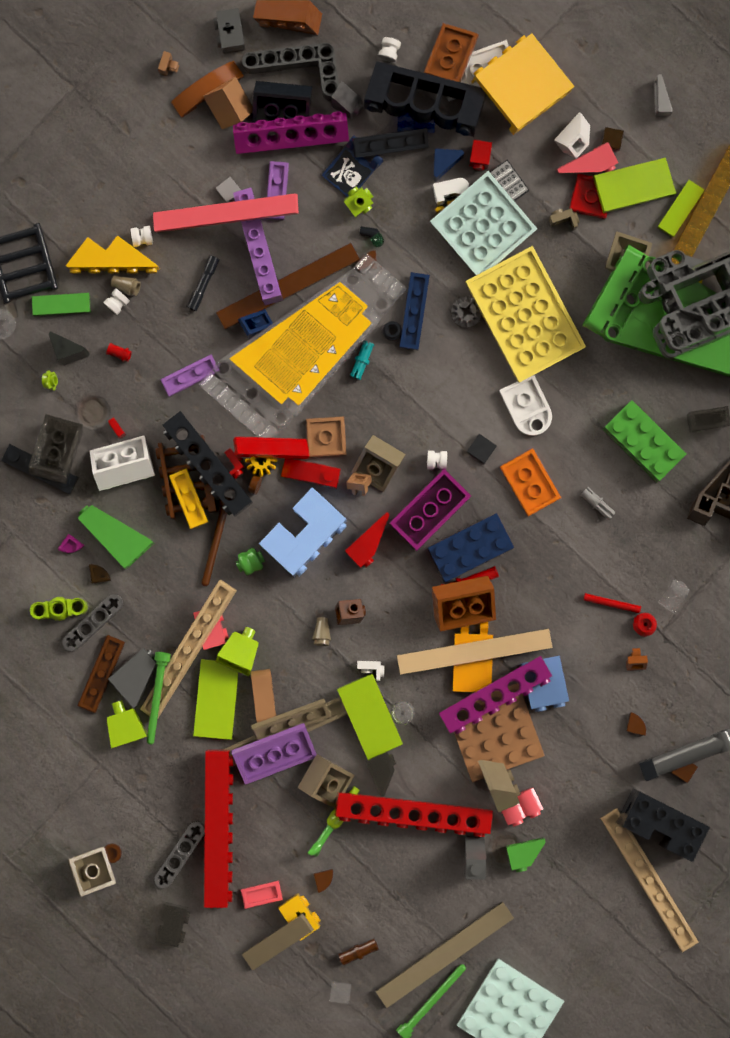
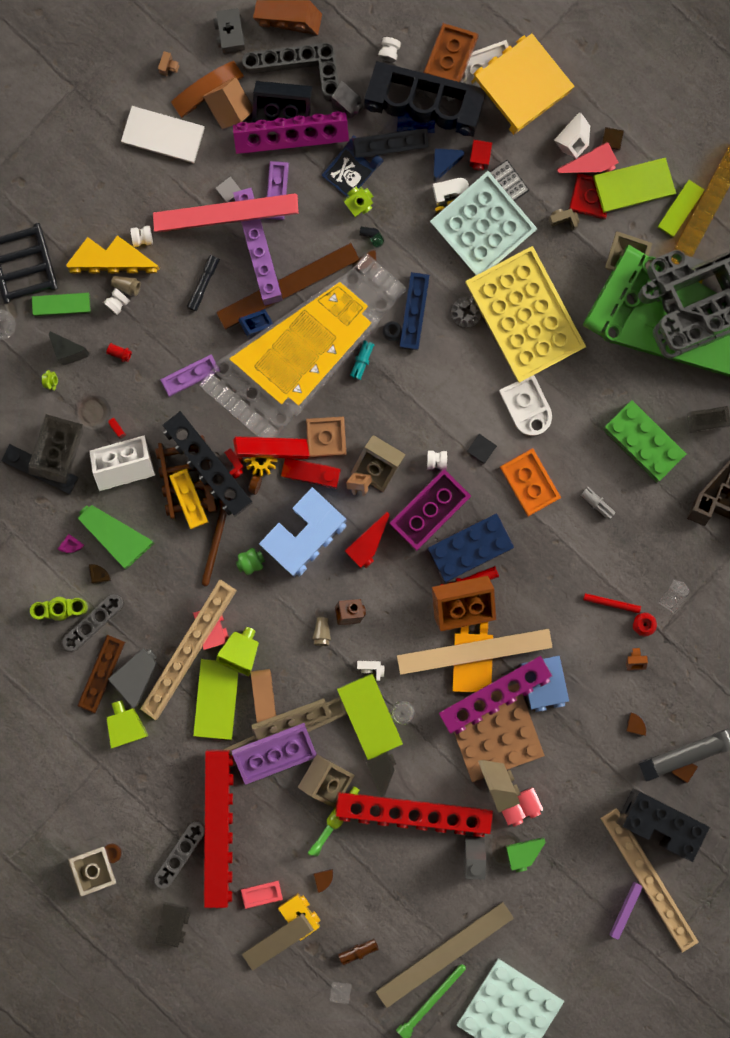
bright green piece [147,652,171,745] -> none
light grey slope [654,74,673,117] -> none
none -> white tile [121,106,205,163]
none -> medium lavender tile [609,882,643,940]

